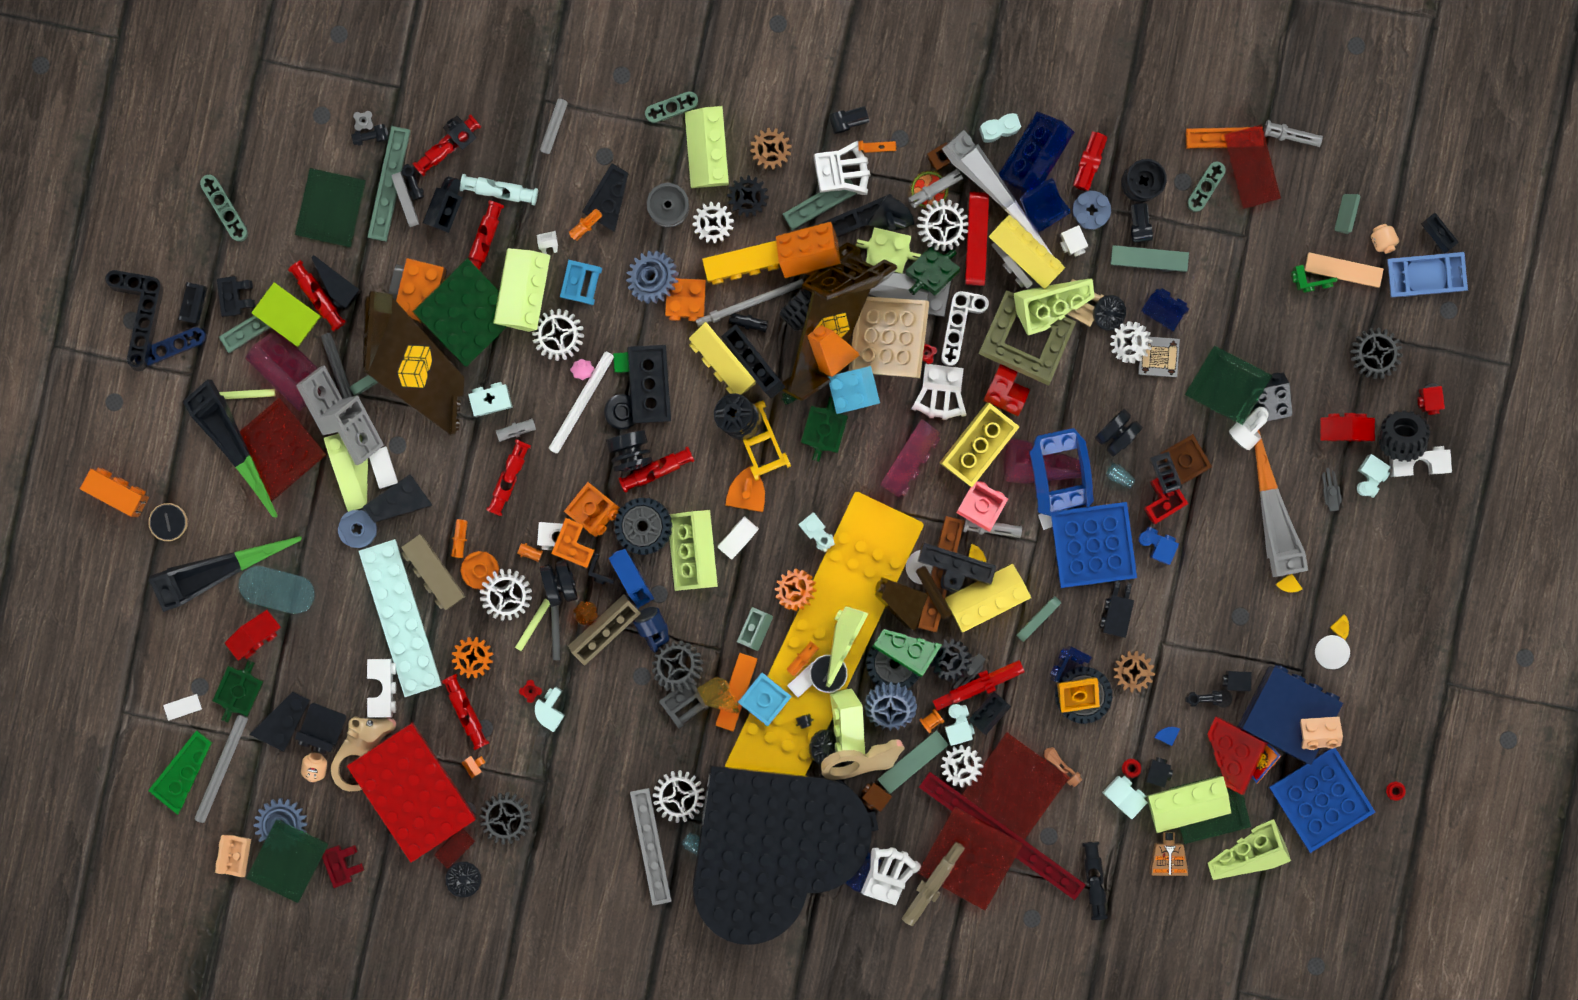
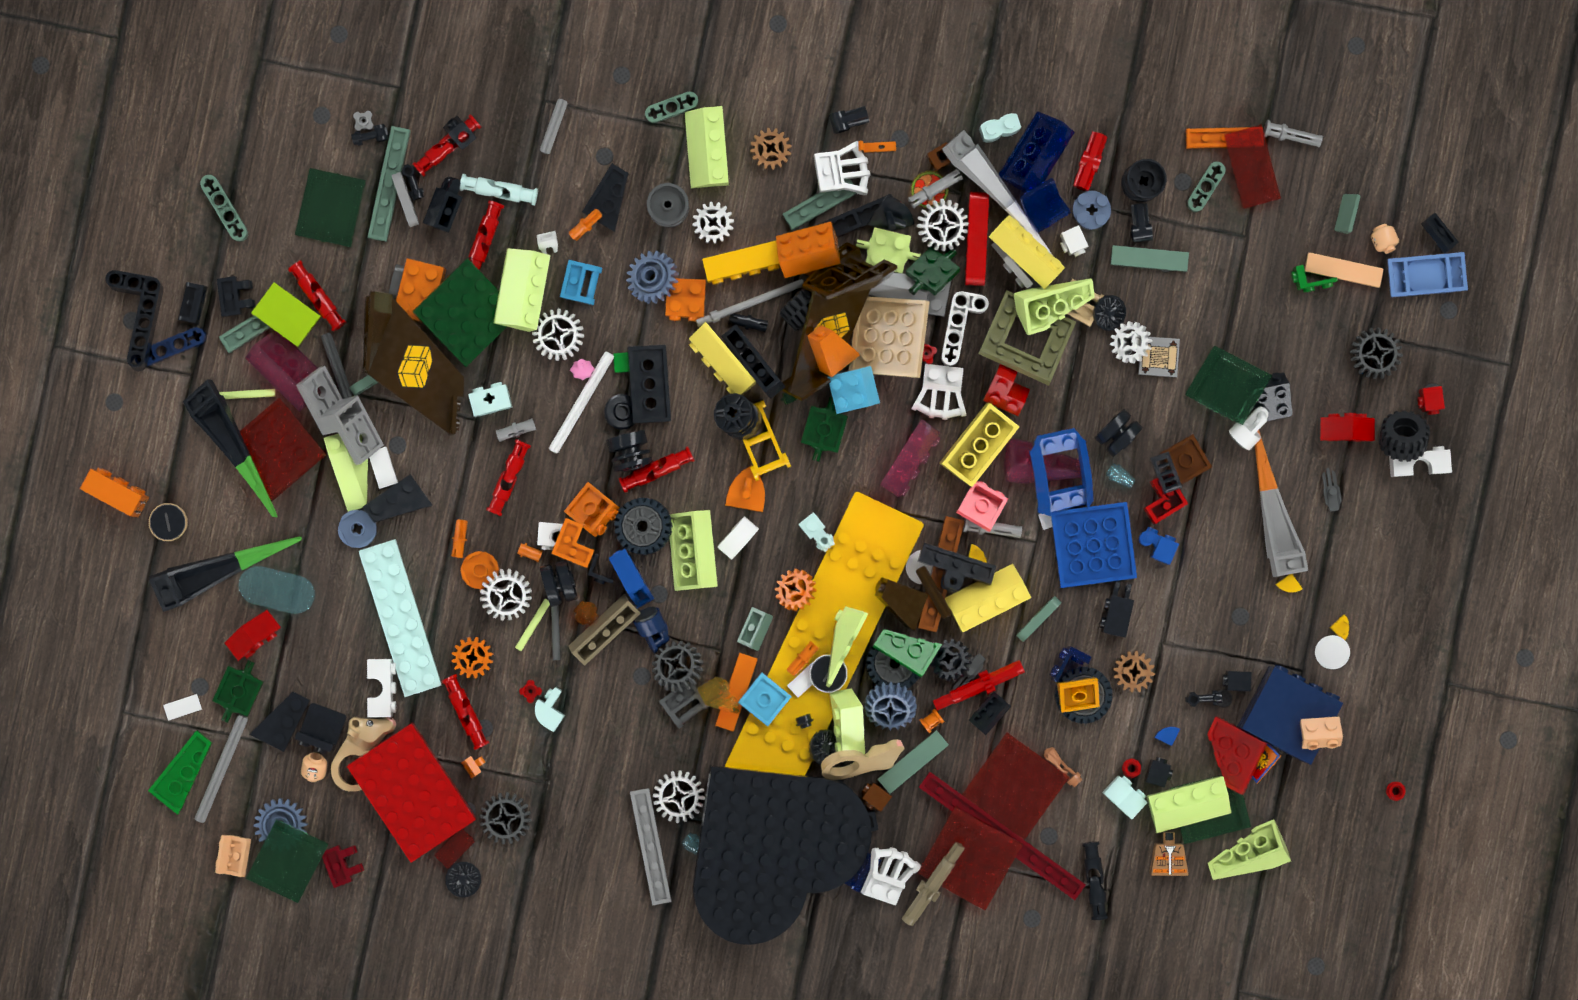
black slope [312,255,362,309] -> none
dark tan brick [401,534,466,610] -> none
black gear [727,175,769,218] -> none
white gear [941,745,983,787] -> none
light aqua brick [945,704,975,746] -> none
clear blue bracket [1141,288,1189,331] -> none
blue plate [1269,748,1375,853] -> none
light aqua brick [1357,454,1390,498] -> none

